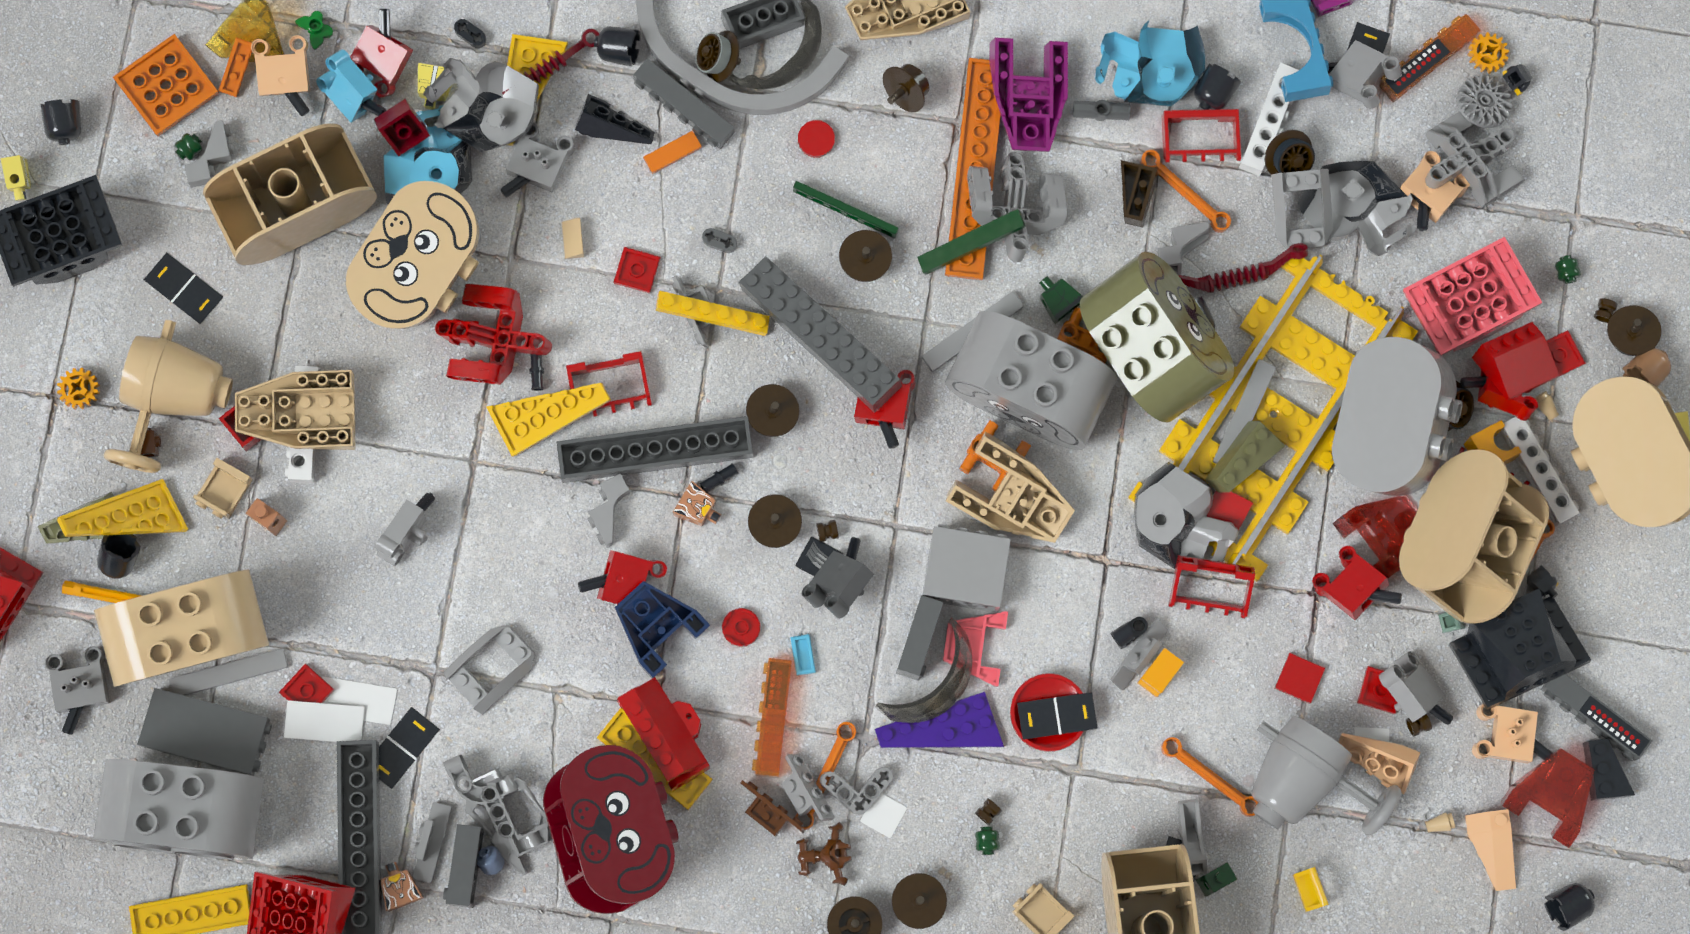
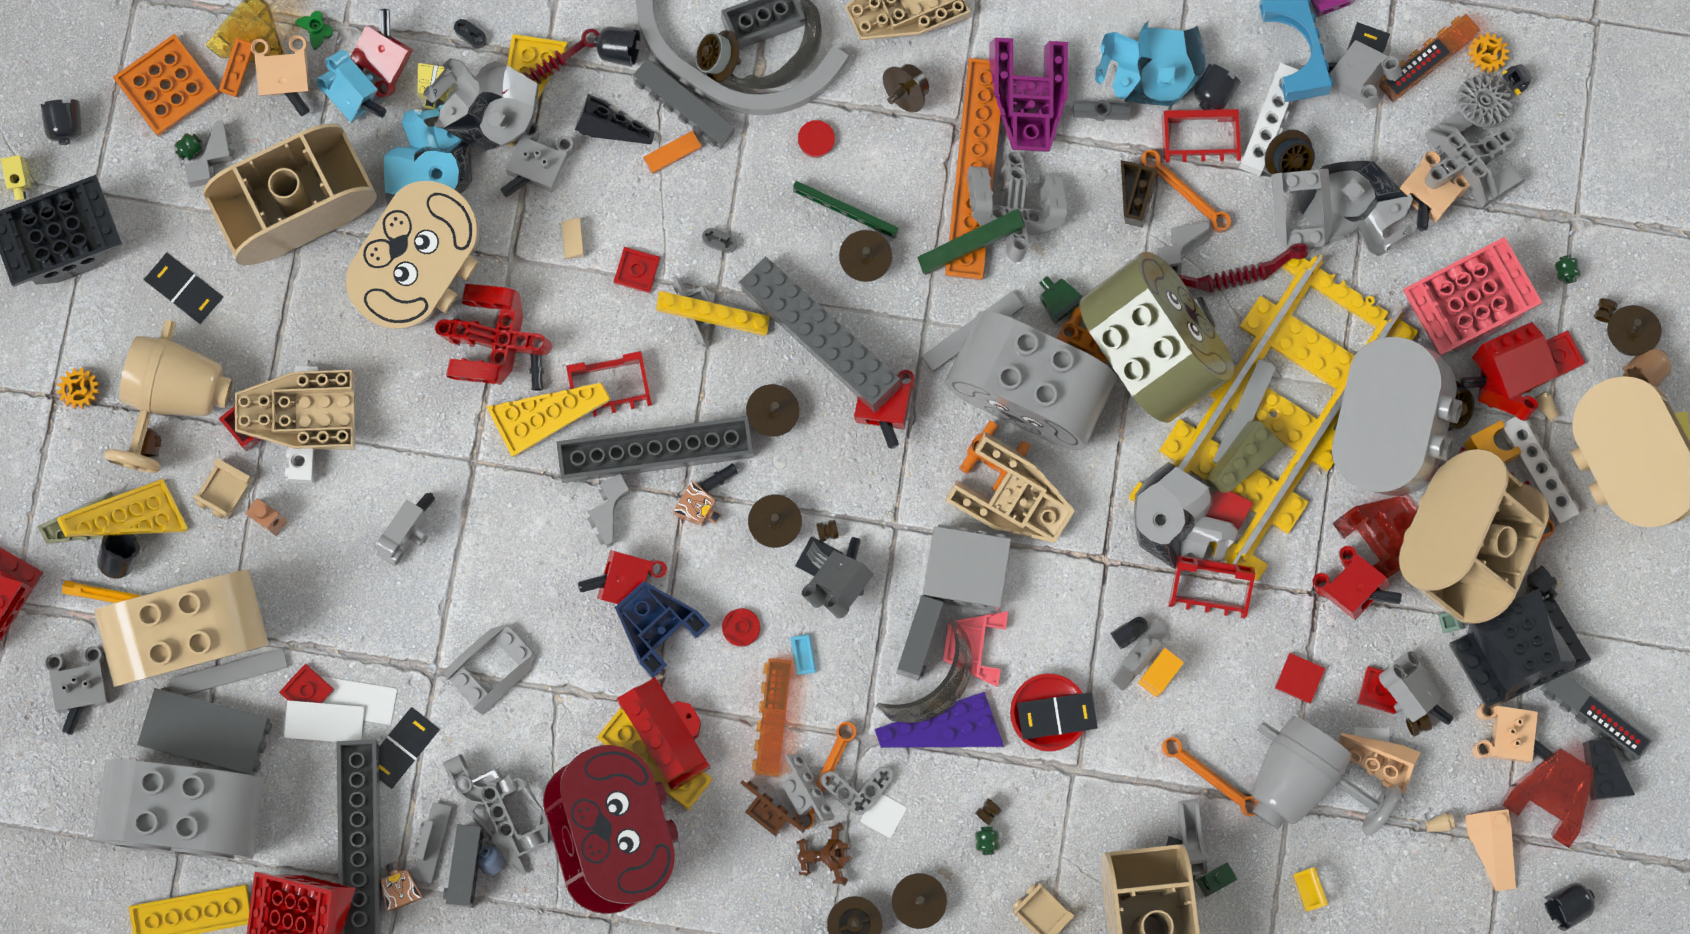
dark red brick [374,98,430,157] -> none

